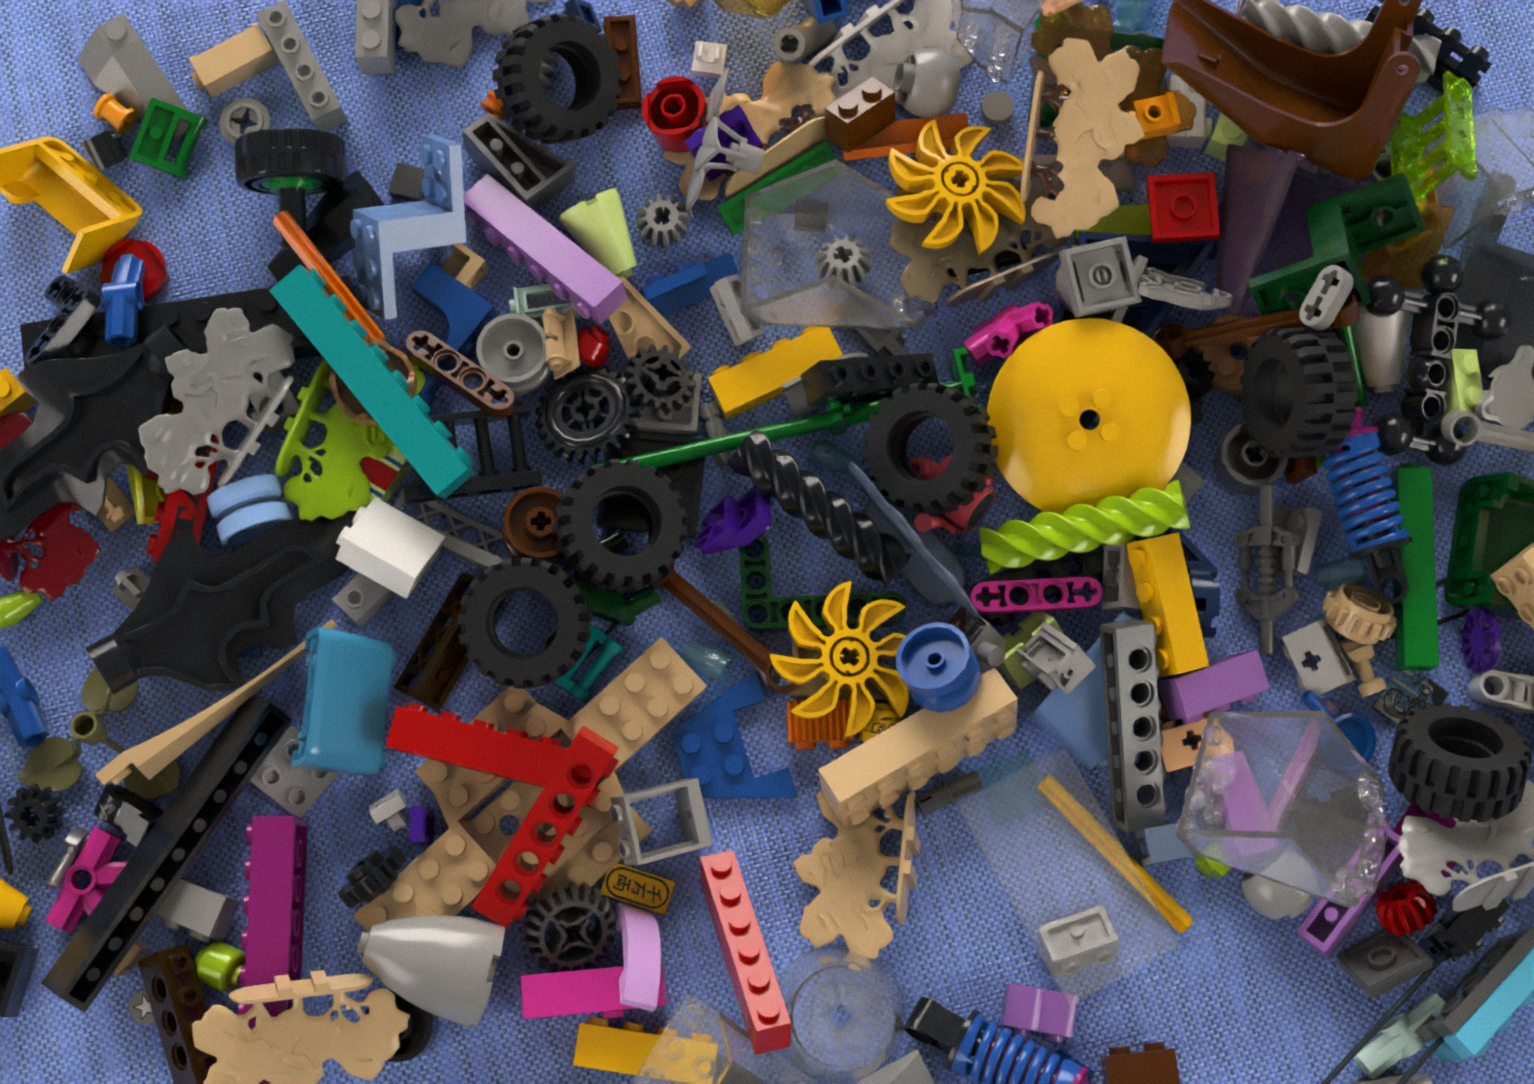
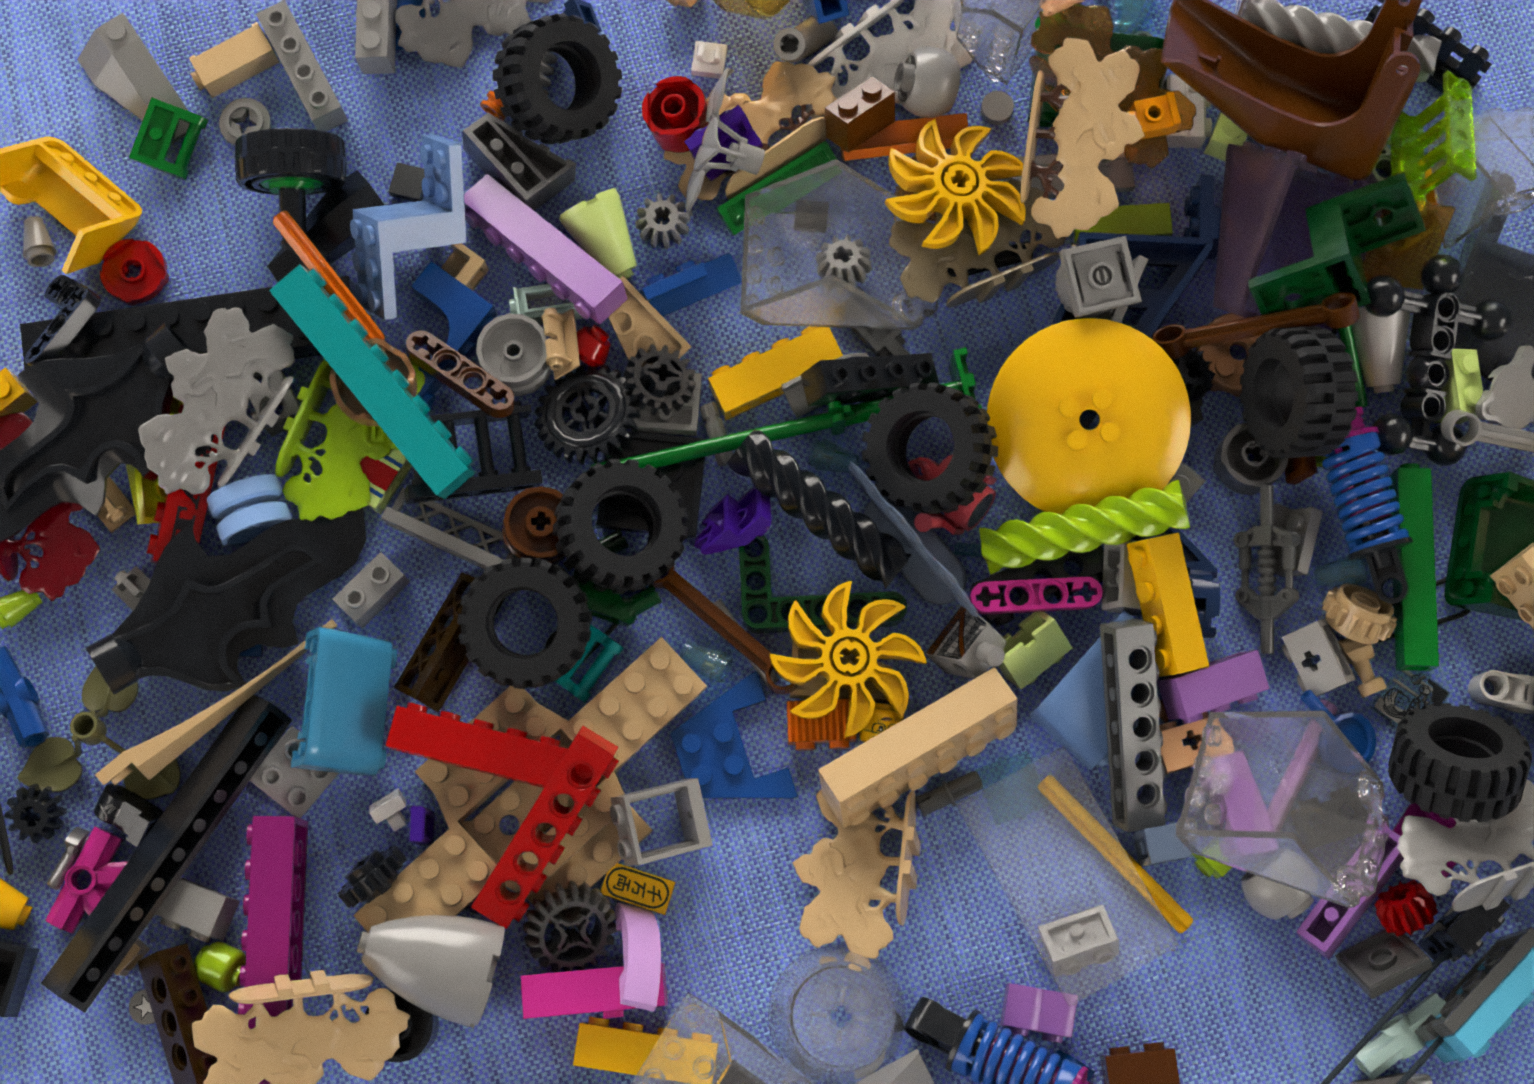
black piece [82,130,128,172] -> none
light orange bush [93,93,138,135] -> none
blue piece [102,254,146,348] -> none
white brick [336,497,445,599] -> none
reddish brown tile [603,14,642,110] -> none
brick [700,850,791,1055] -> none
light grey bracket [710,274,765,346] -> none
blue wheel [896,622,982,713] -> none
dark pink piece [962,301,1054,367] -> none
light grey hinge [1016,621,1096,695] -> none
light grey tile [1138,267,1233,310] -> none
red plate [1146,172,1220,244] -> none
light grey beam [1299,265,1353,331] -> none
dark purple wheel [1459,608,1501,672] -> none
none -> light grey cone [23,216,56,267]

